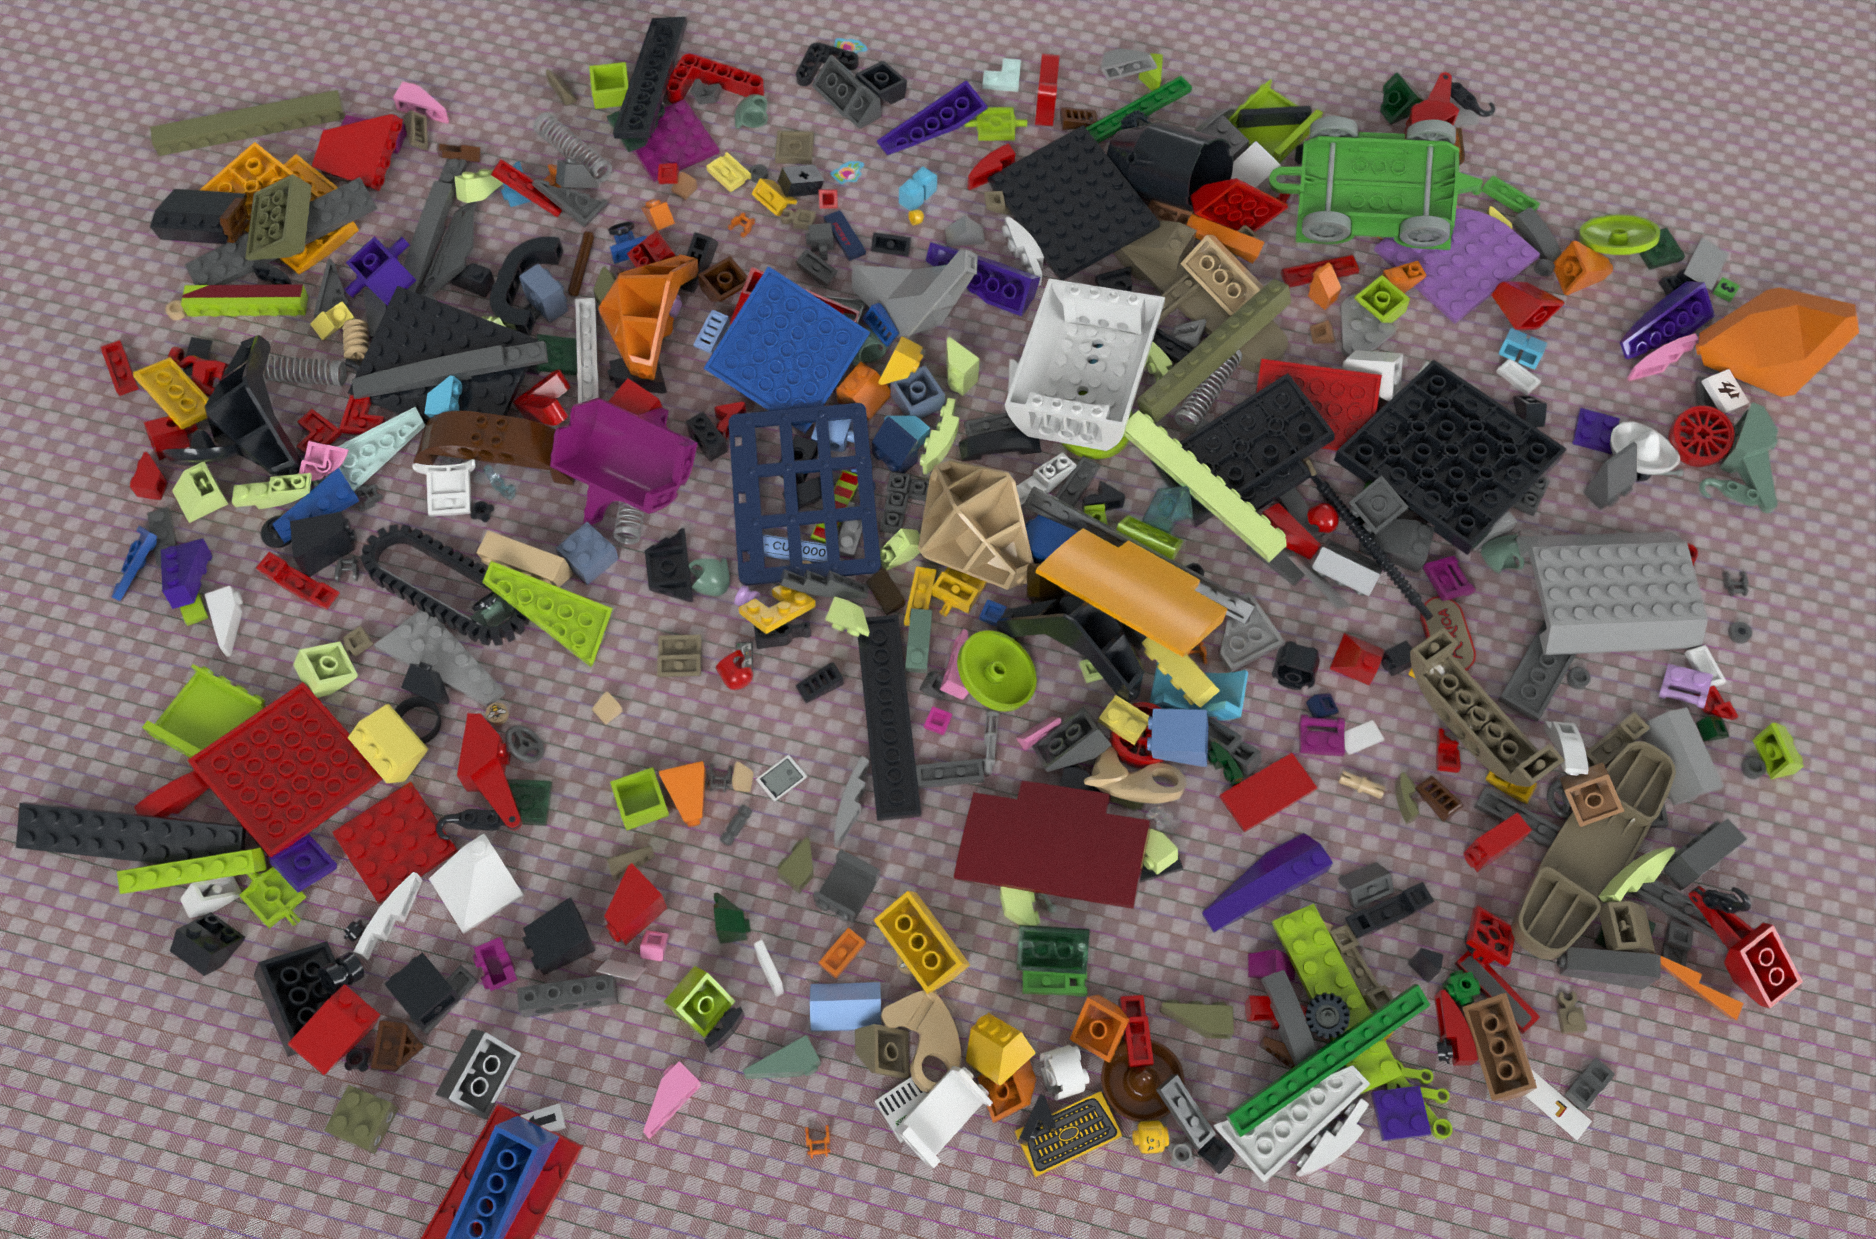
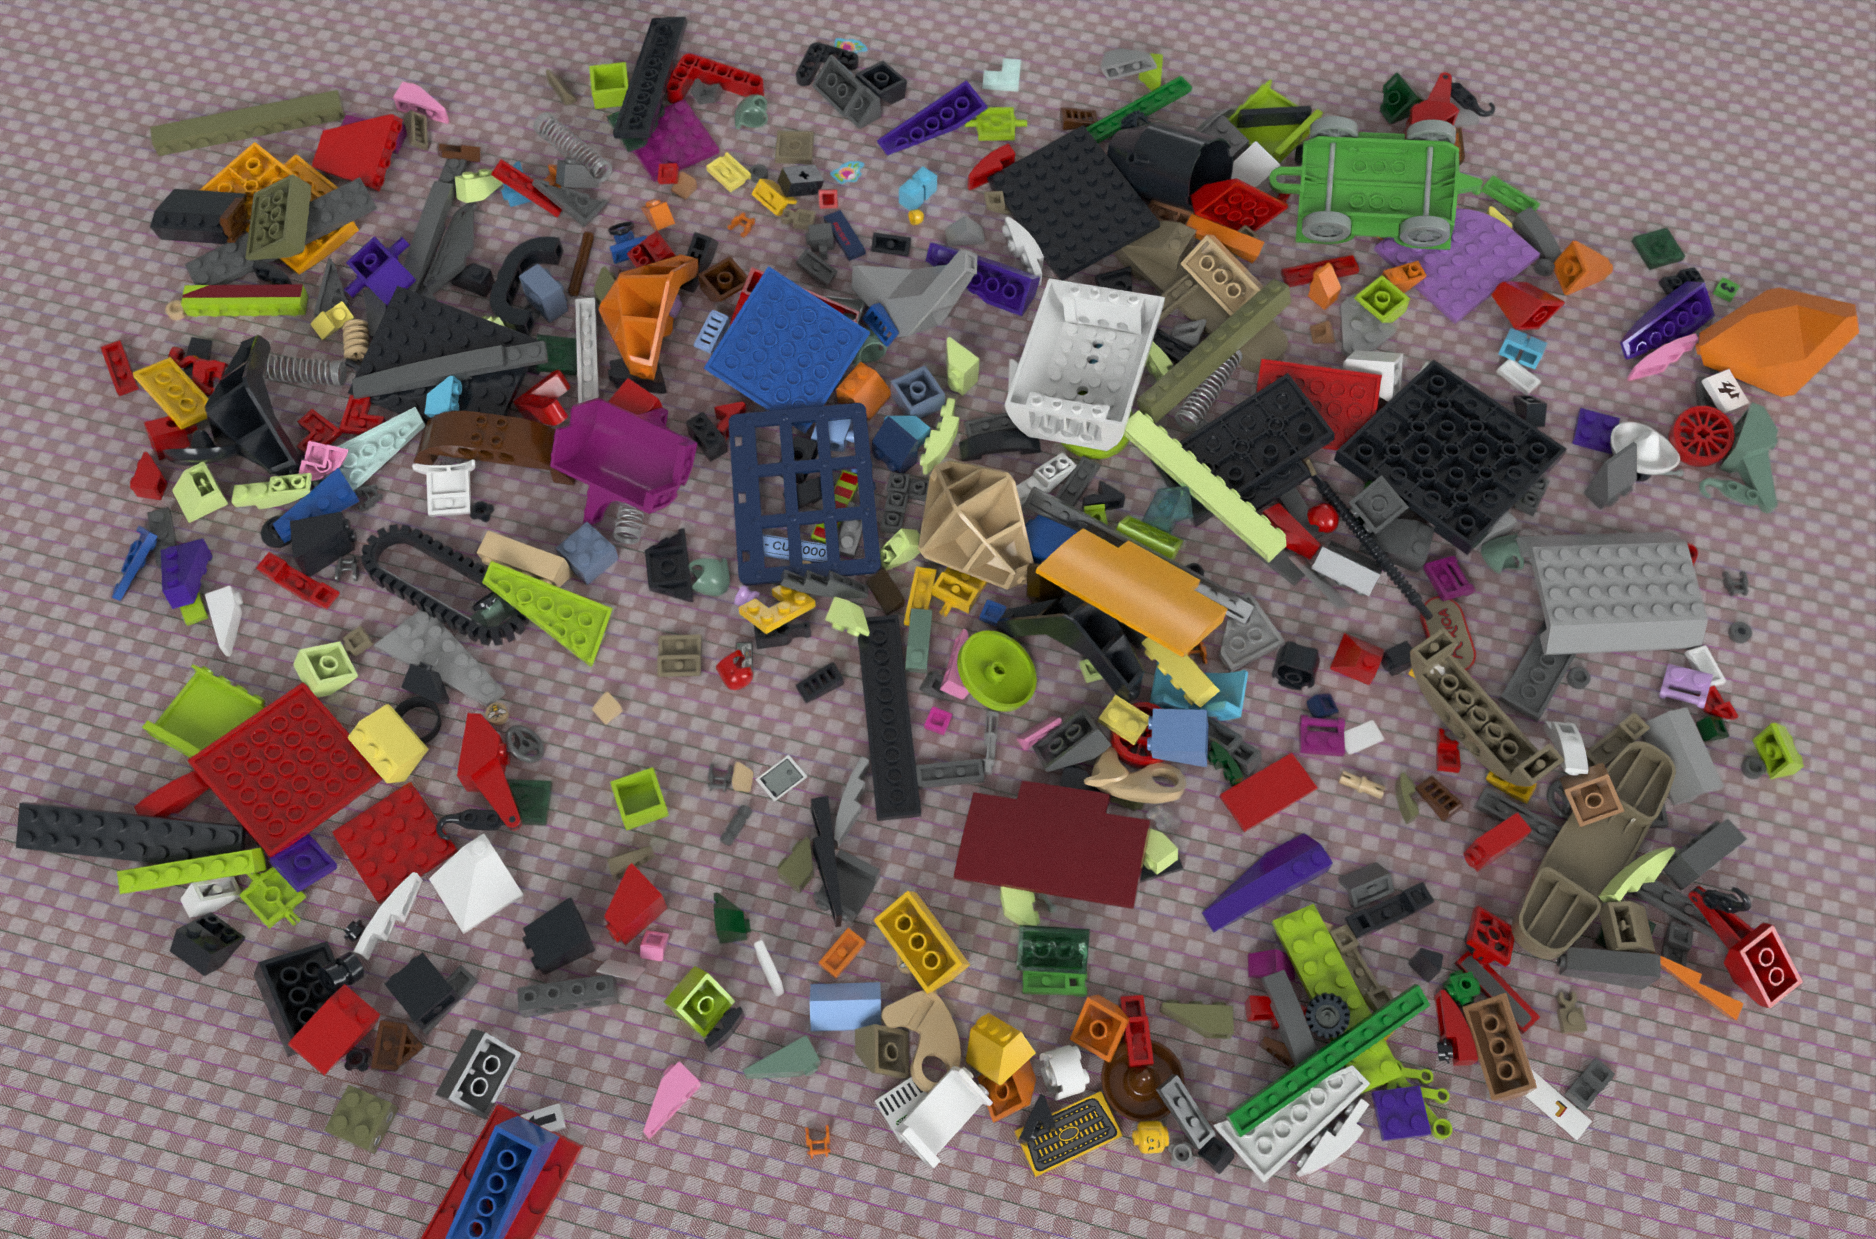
magenta cylinder [472,937,518,992] -> none
clear light blue cap [483,464,516,500] -> none
orange slope [659,761,706,827] -> none
yellow slope [878,336,923,385] -> none
red beam [1035,53,1060,127] -> none
lime dish [1579,214,1660,255] -> none
light grey sticker [1684,238,1729,290] -> none
none -> black slope [810,795,842,927]

